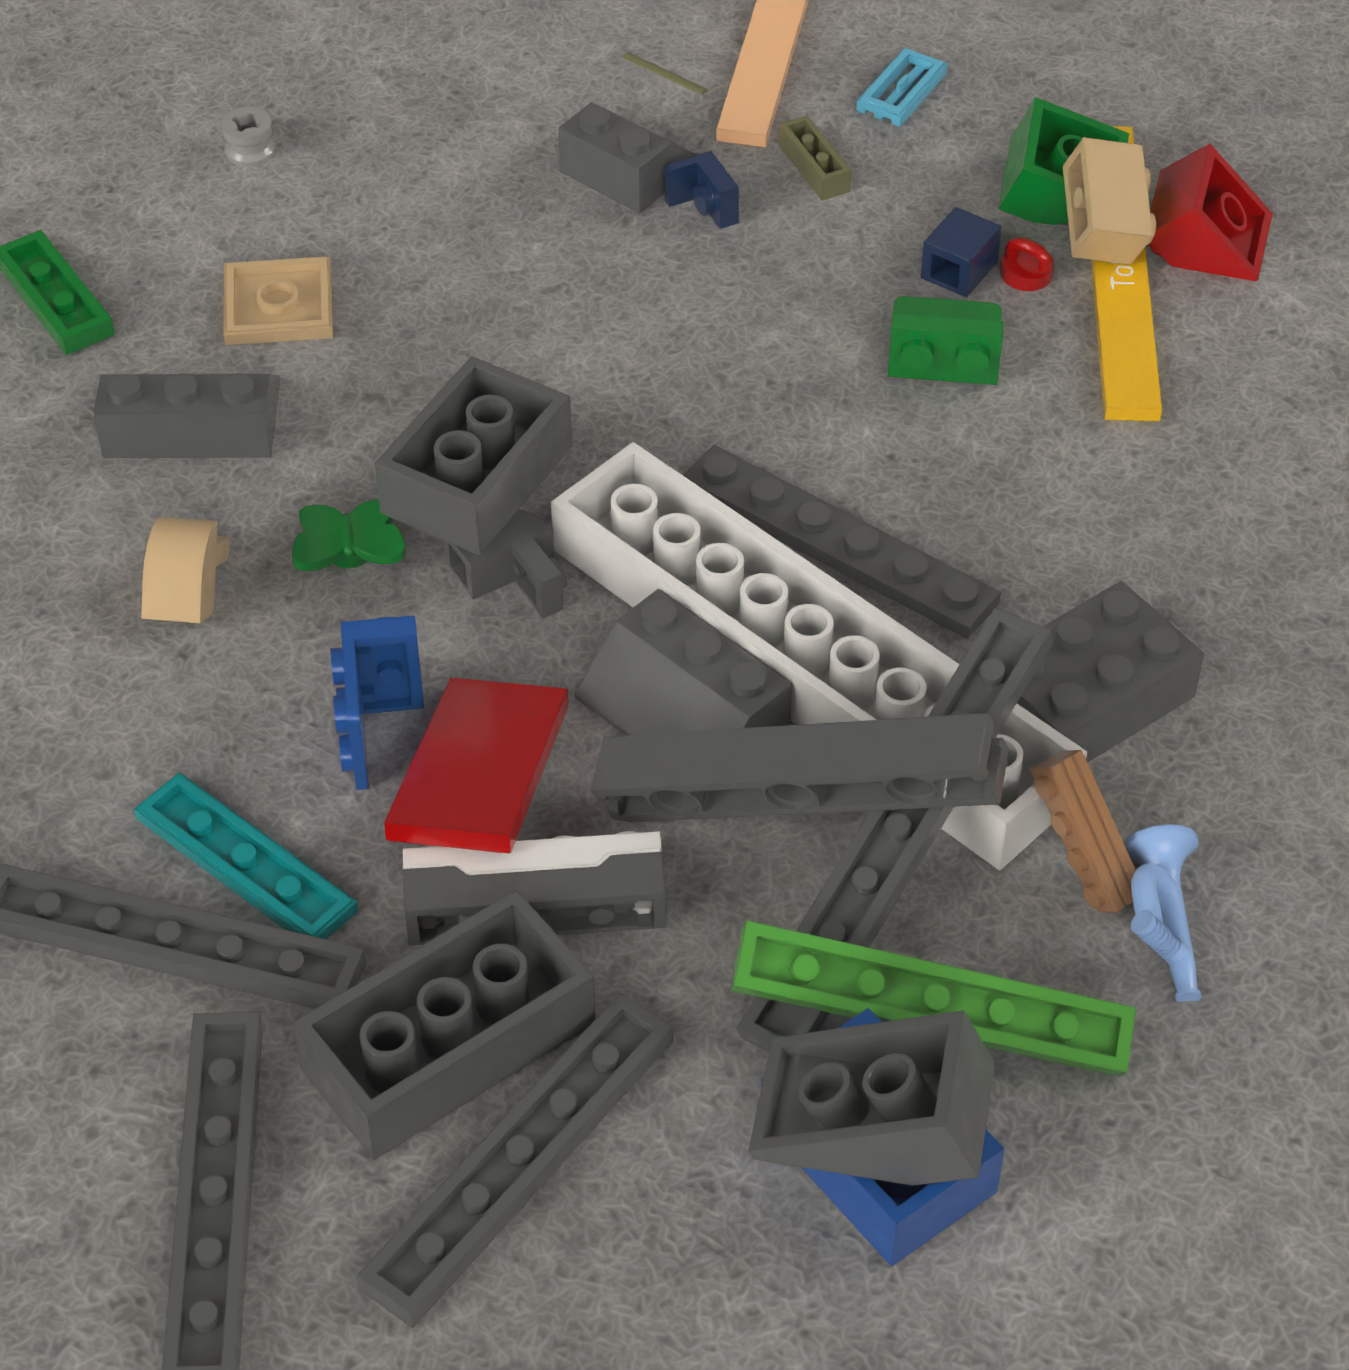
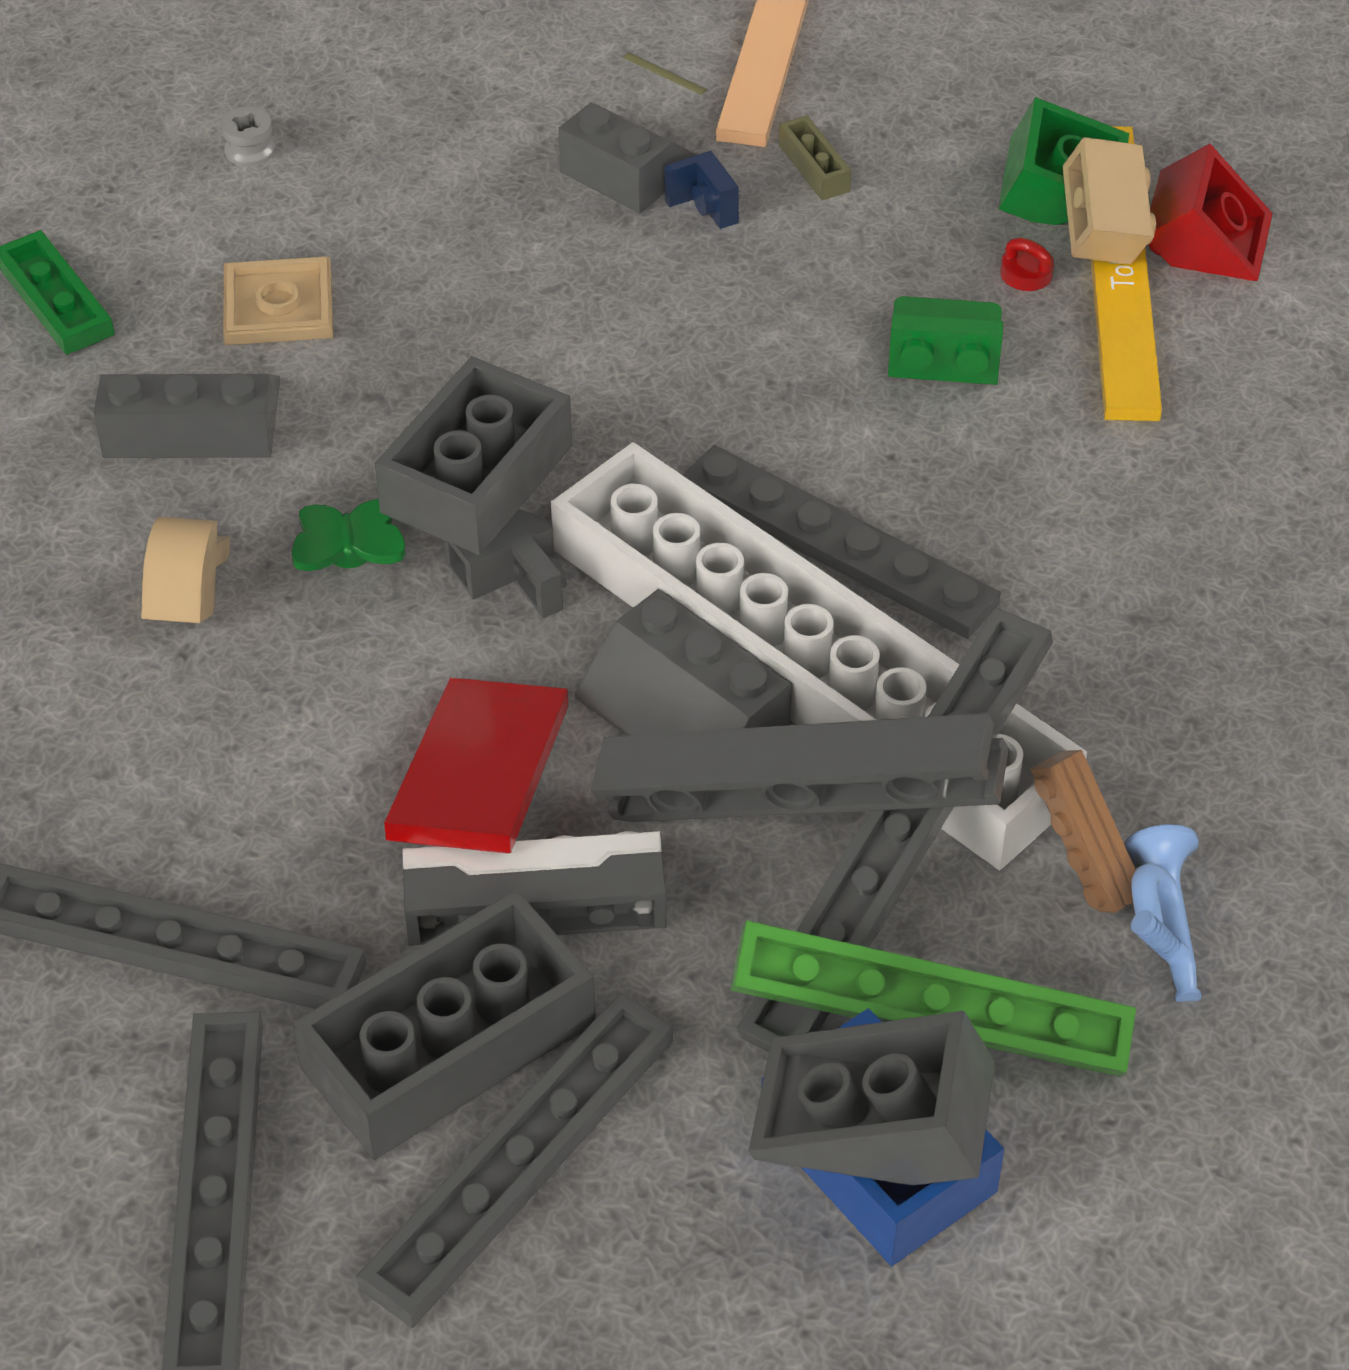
teal tile [134,772,359,939] -> none
blue bracket [330,615,424,790] -> none
medium azure tile [856,48,948,127] -> none
dark blue brick [921,207,1002,298] -> none
dark grey brick [1017,580,1204,763] -> none

